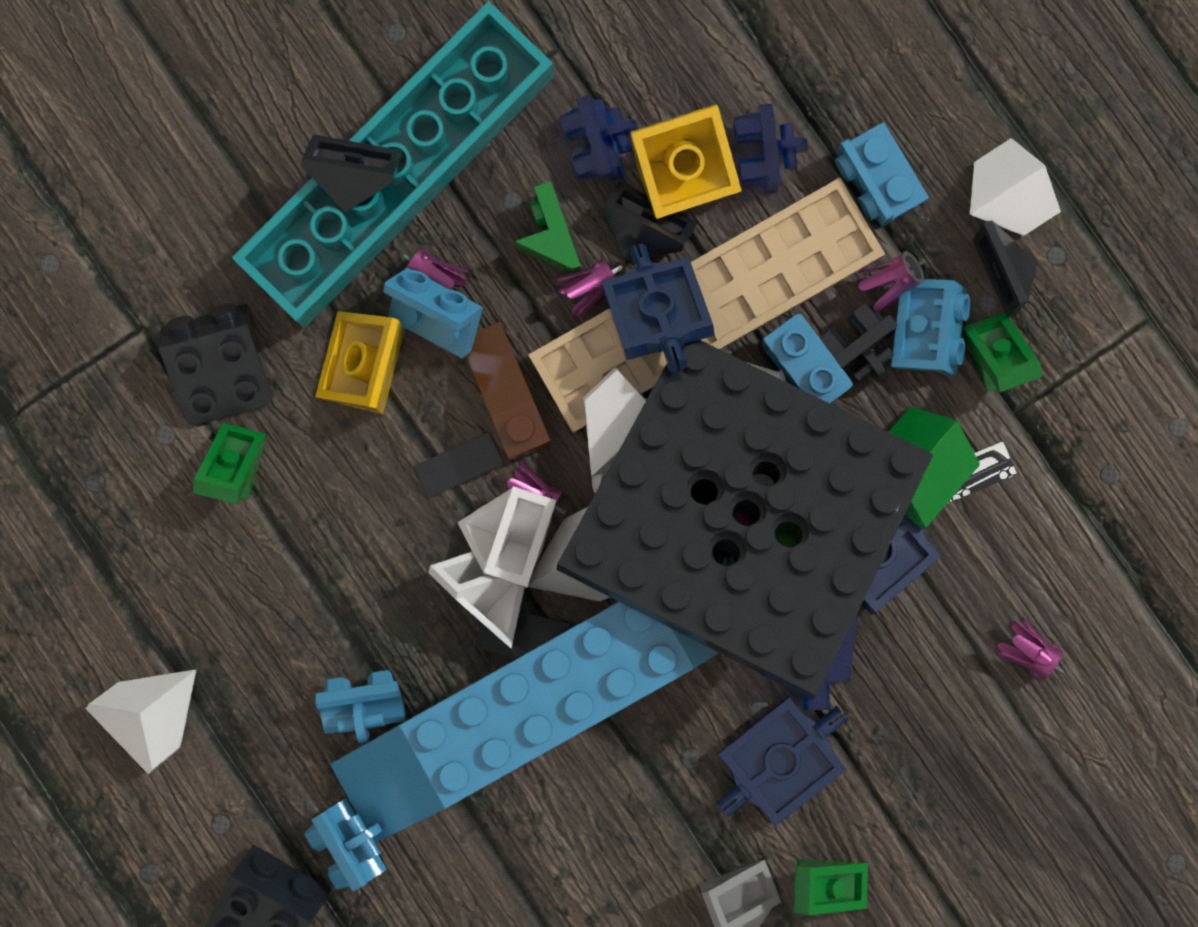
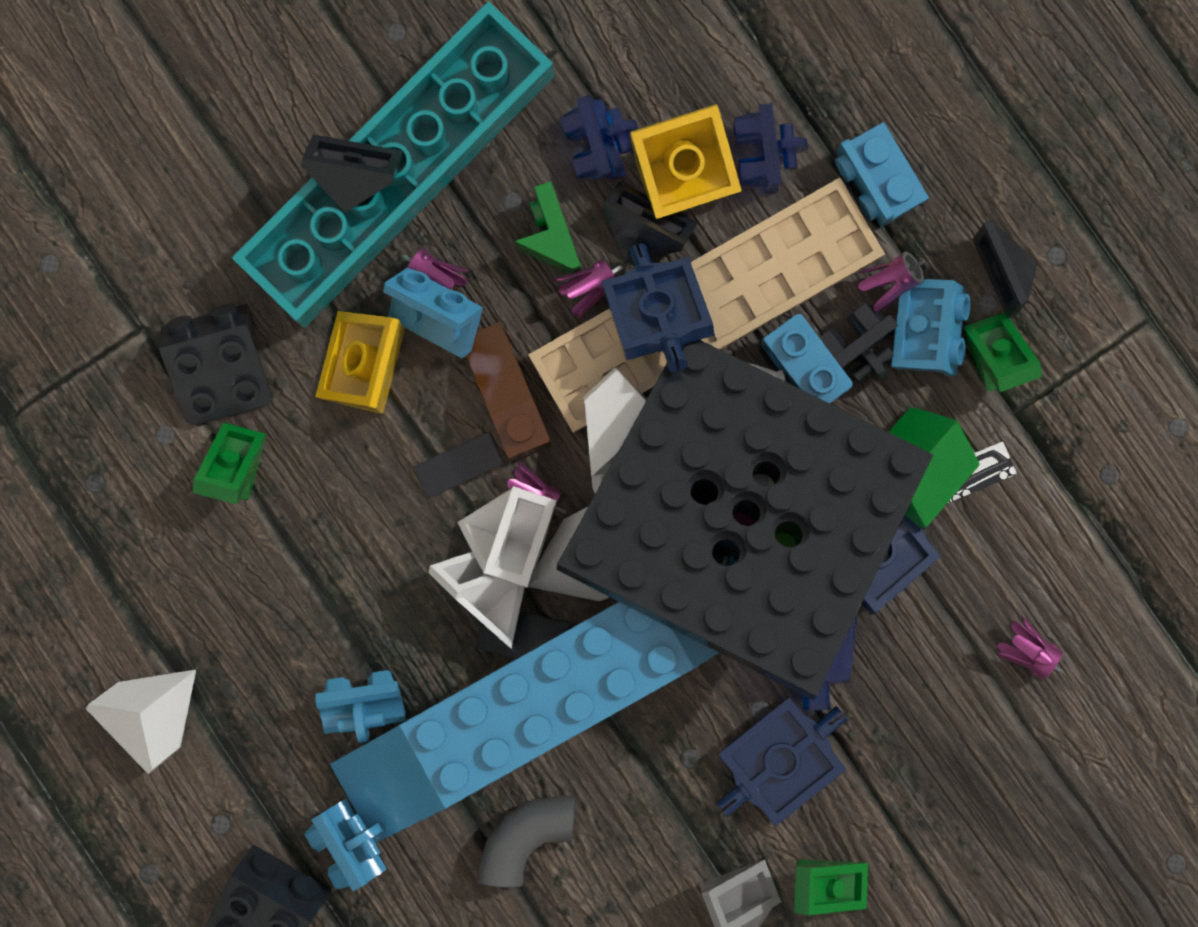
white slope [970,138,1061,237] -> none
none -> dark grey cylinder [478,796,575,887]

